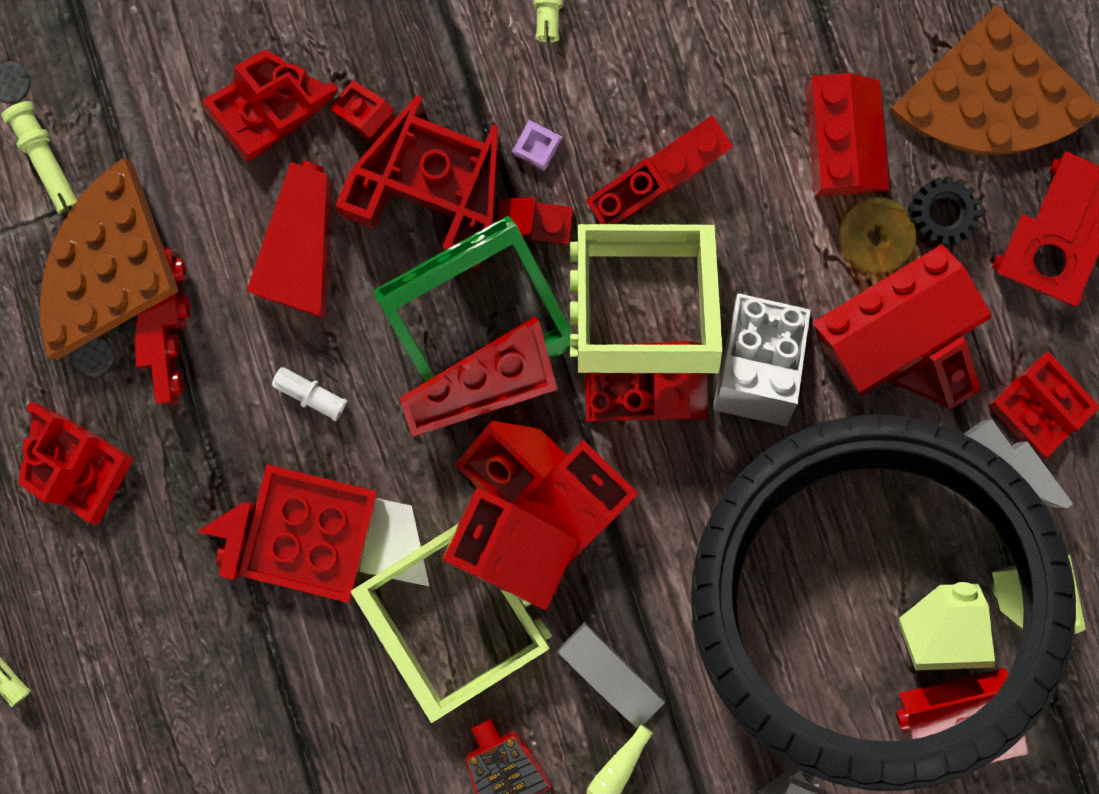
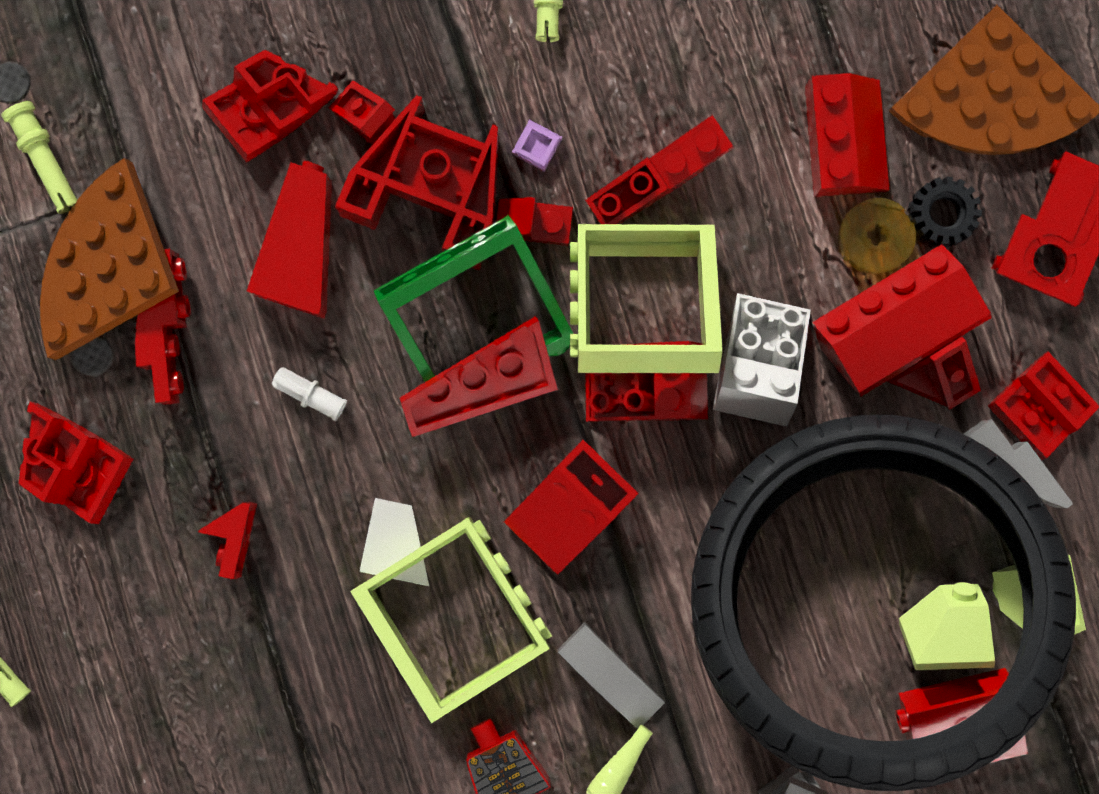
red plate [238,464,379,603] -> none
red slope [441,487,579,611] -> none
red slope [454,421,567,507] -> none

